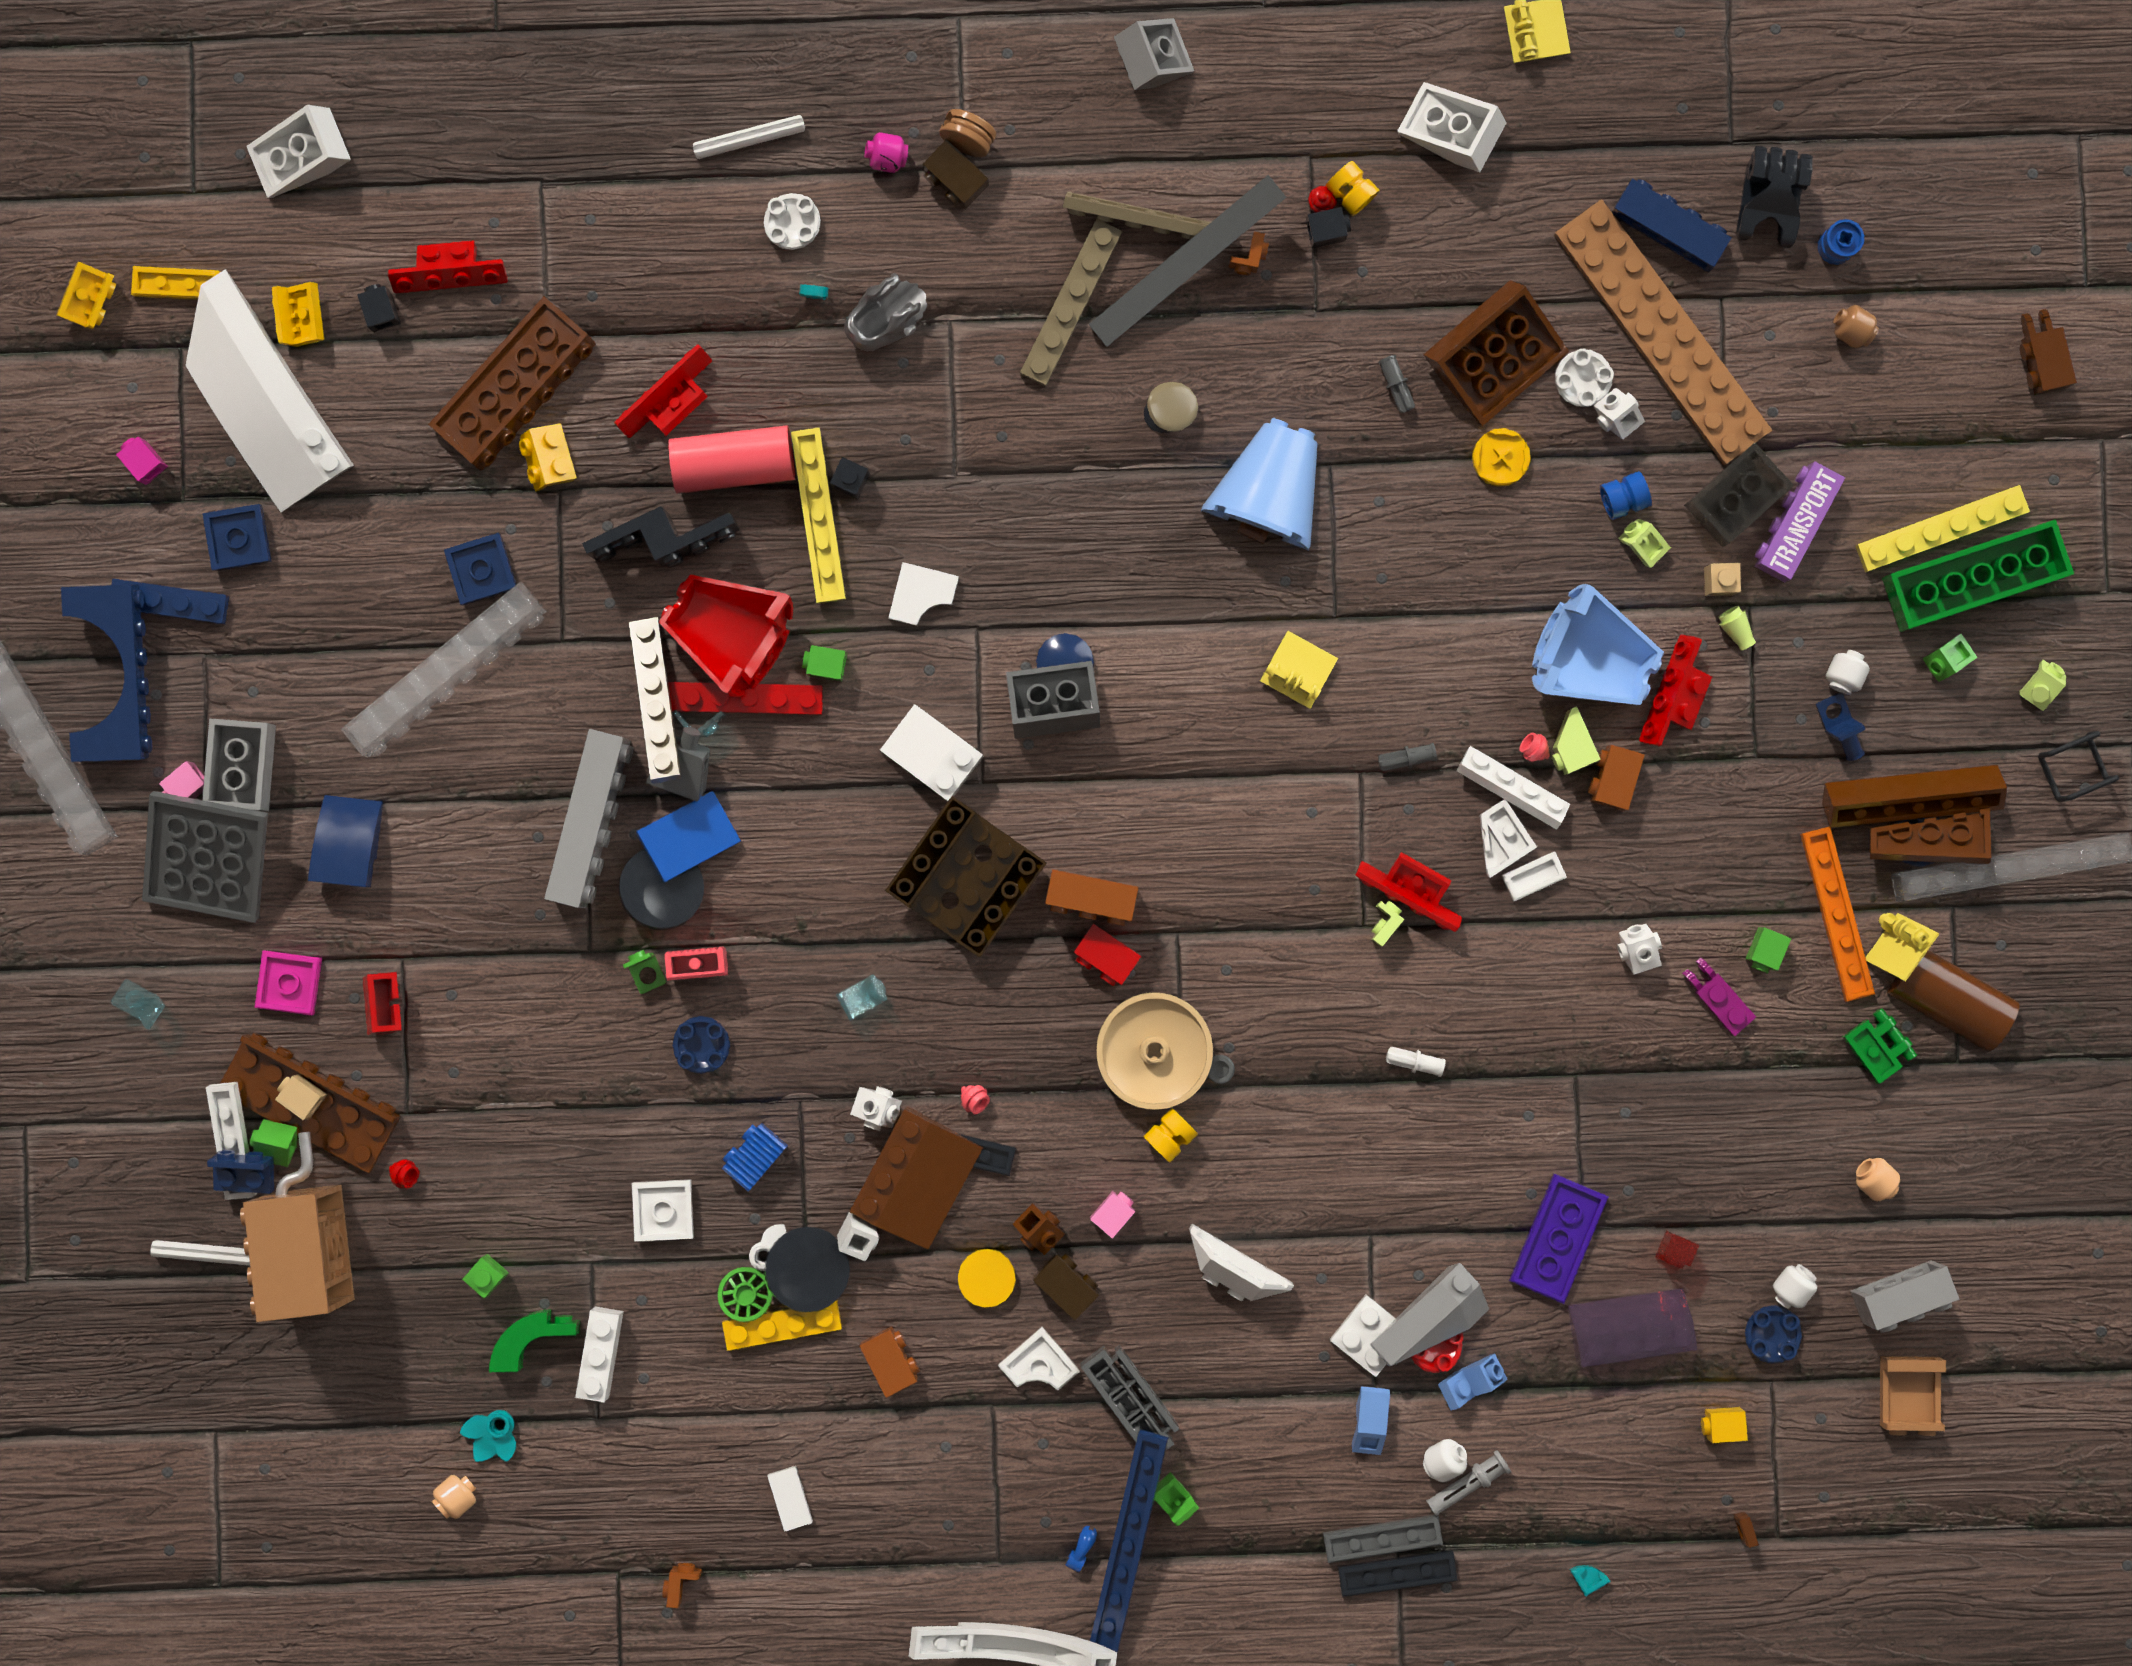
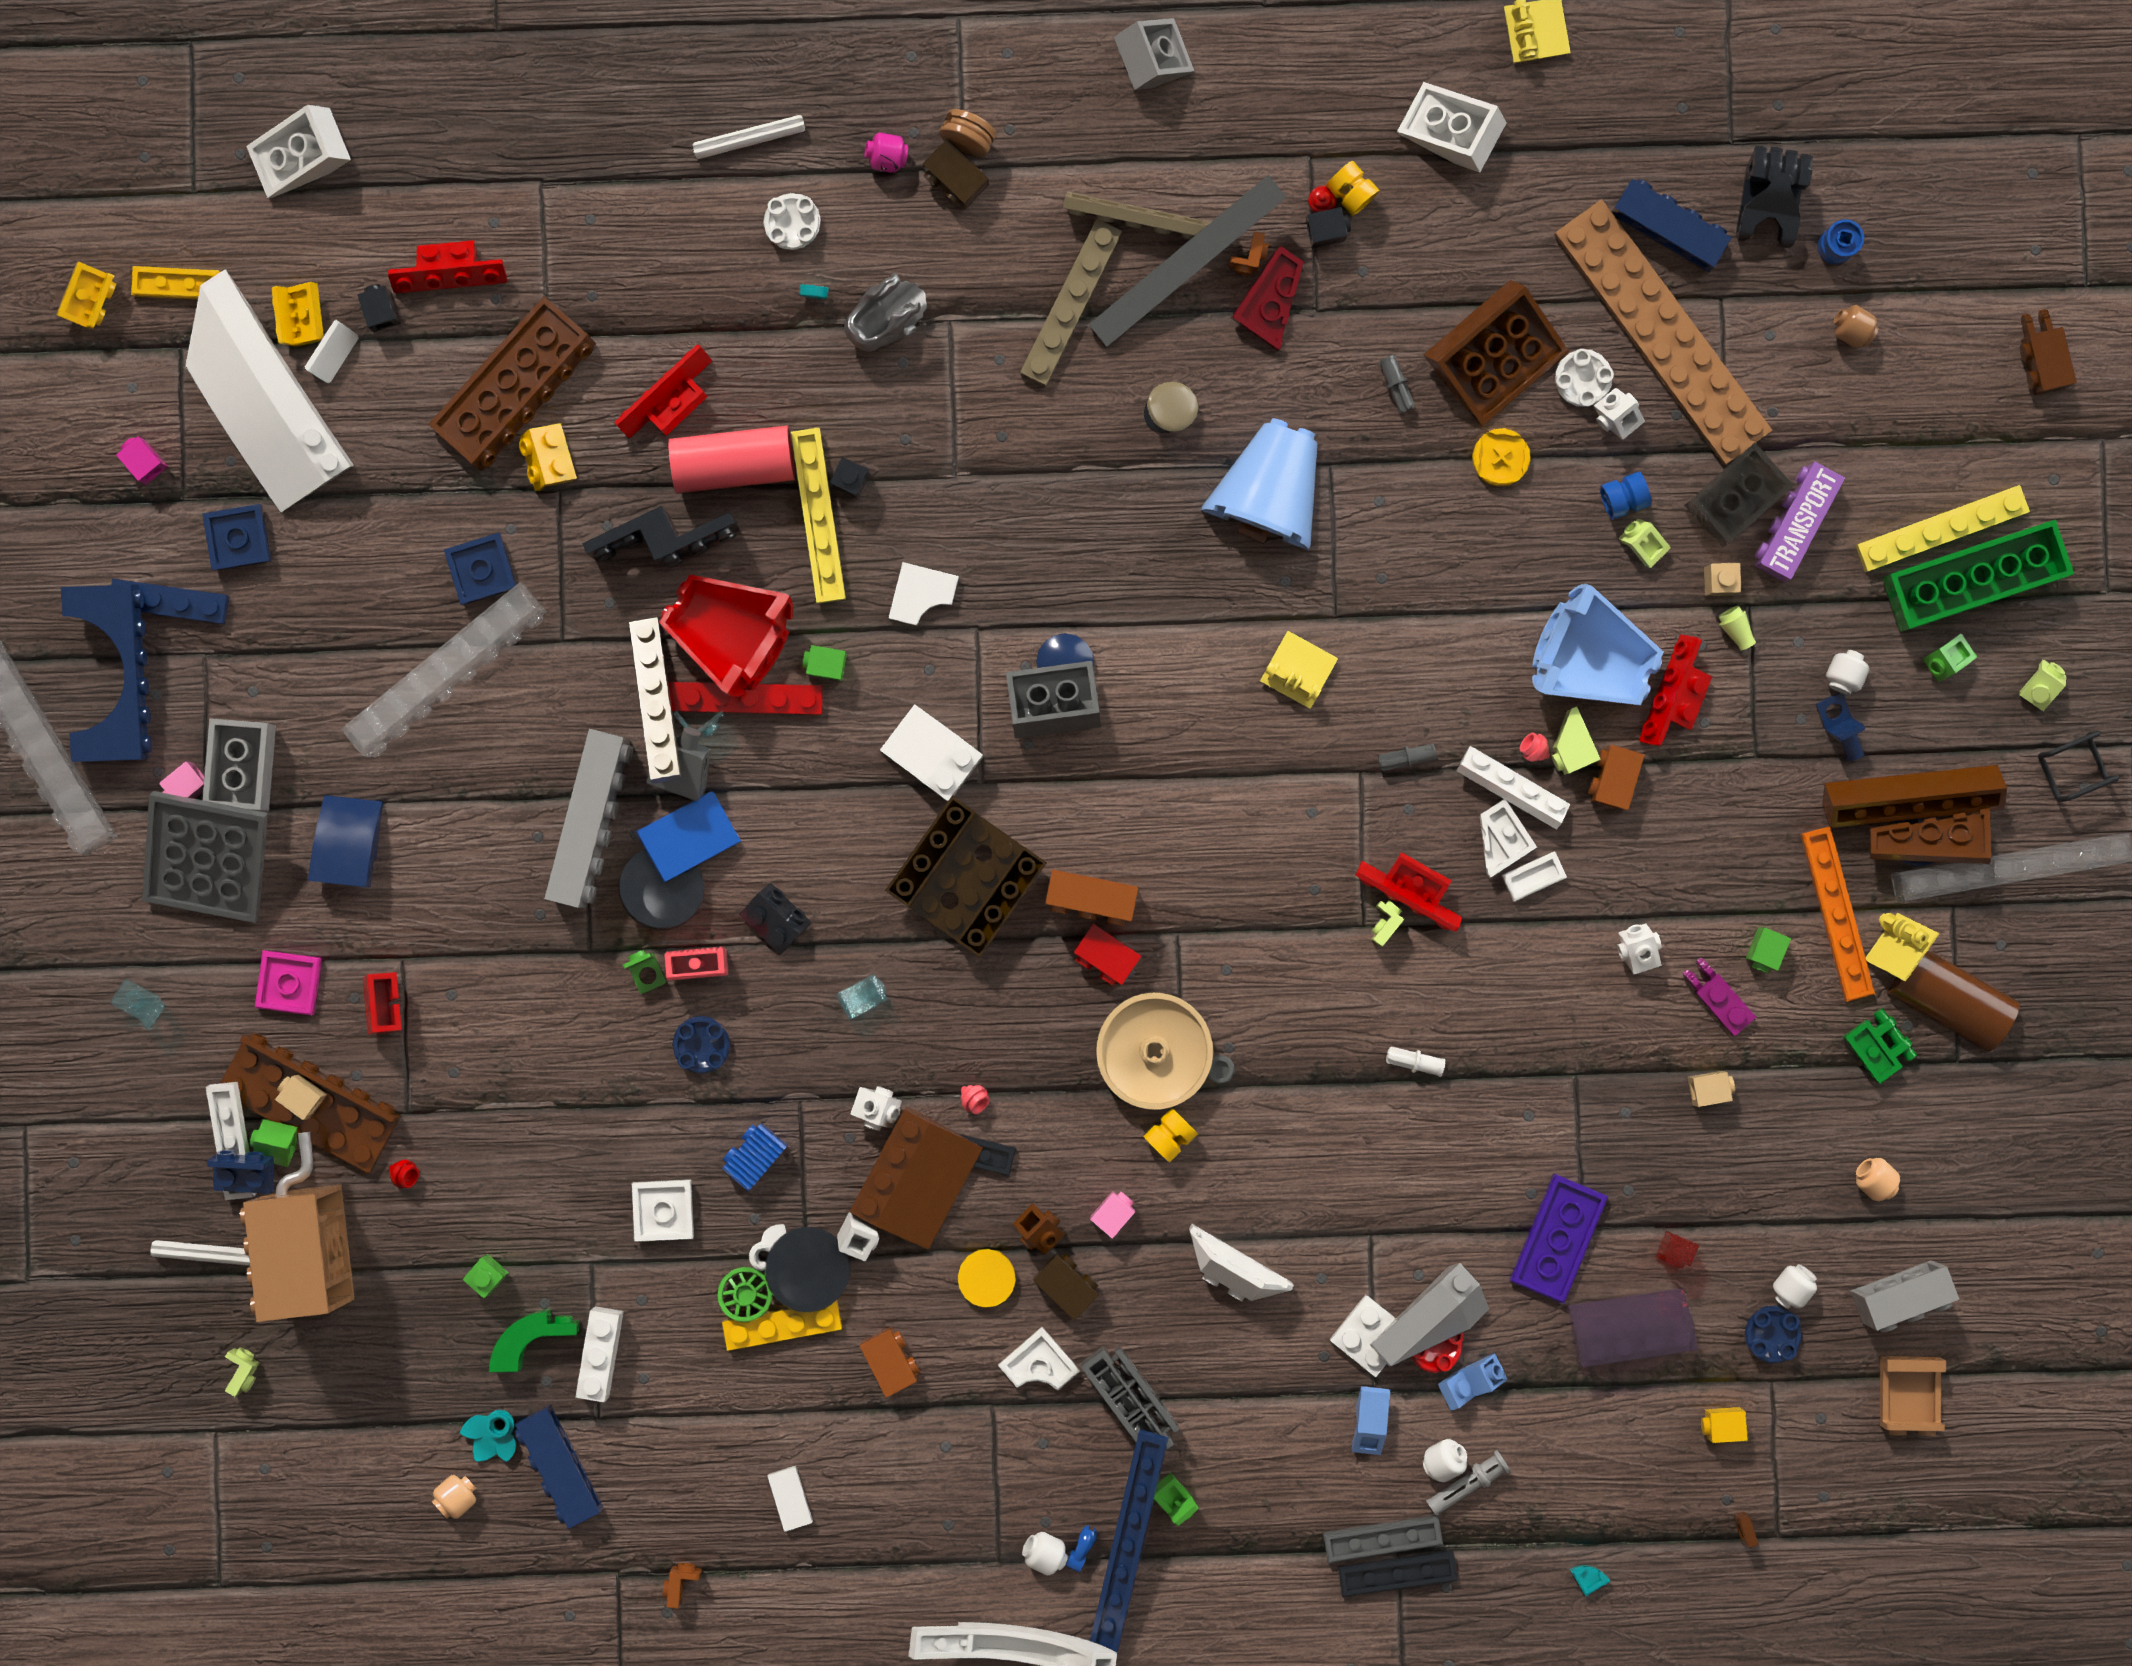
none -> yellowish green bracket [225,1348,260,1397]
none -> white slope [305,320,359,383]
none -> dark blue brick [515,1404,604,1529]
none -> black bracket [739,883,811,955]
none -> white head [1022,1532,1068,1576]
none -> dark red wing [1231,245,1304,351]
none -> tan brick [1688,1071,1735,1107]

